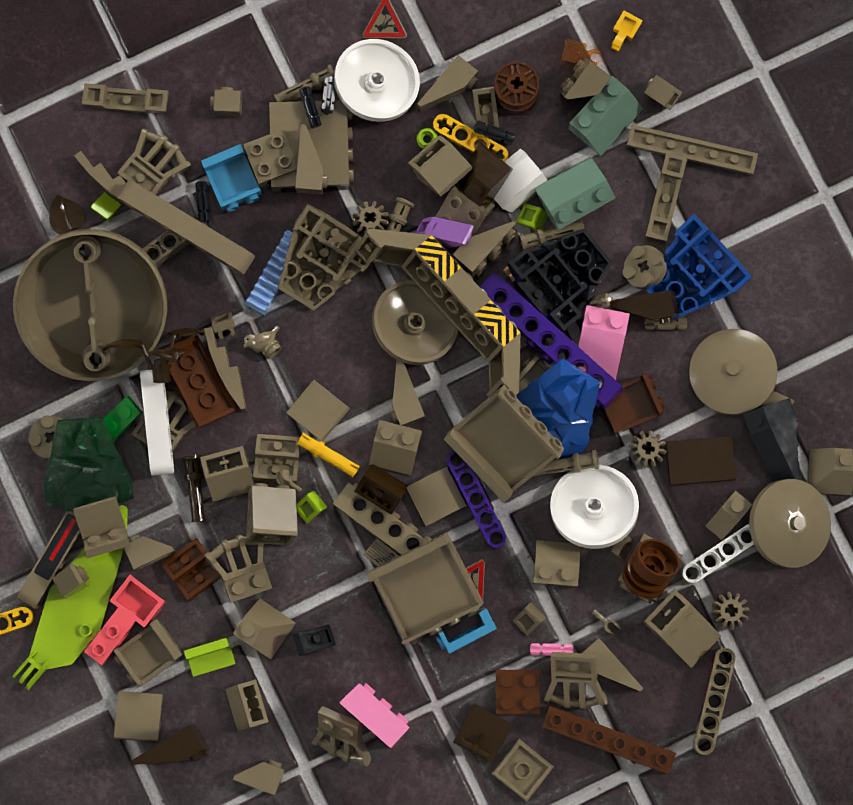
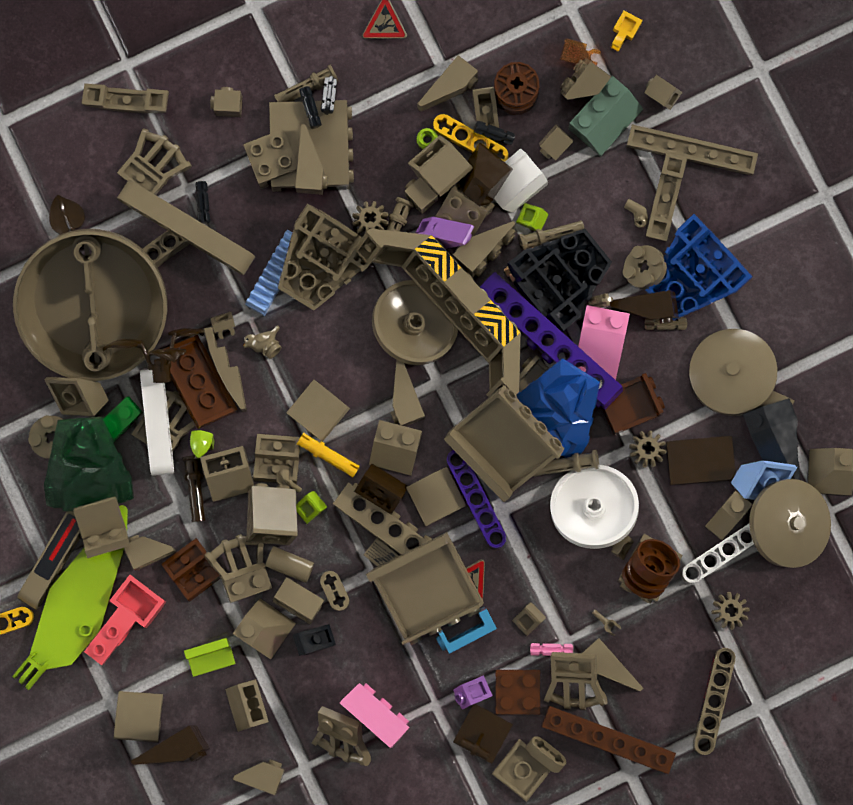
dark tan slope [52,563,89,599] -> none
dark tan slope [74,151,133,210] -> none
lime slope [90,192,122,222] -> none
dark tan panel [113,619,185,687] -> none
dark azure panel [201,144,262,212] -> none
white dish [334,39,420,122] -> none
dark tan slope [533,540,580,588] -> none
sand green slope [534,157,615,230] -> none
dark tan slope [643,589,721,668] -> none
none -> dark tan slope [44,377,109,416]
none -> lime plate [190,430,214,458]
none -> dark tan pin [265,546,314,583]
none -> dark tan hinge [273,577,324,625]
none -> dark tan beam [320,571,350,611]
none -> dark tan brick [404,177,438,214]
none -> medium lavender bracket [453,676,493,709]
none -> dark tan beam [526,736,566,773]
none -> dark tan brick [539,124,573,160]
none -> dark tan arm [624,199,648,228]
none -> light blue slope [731,461,797,500]

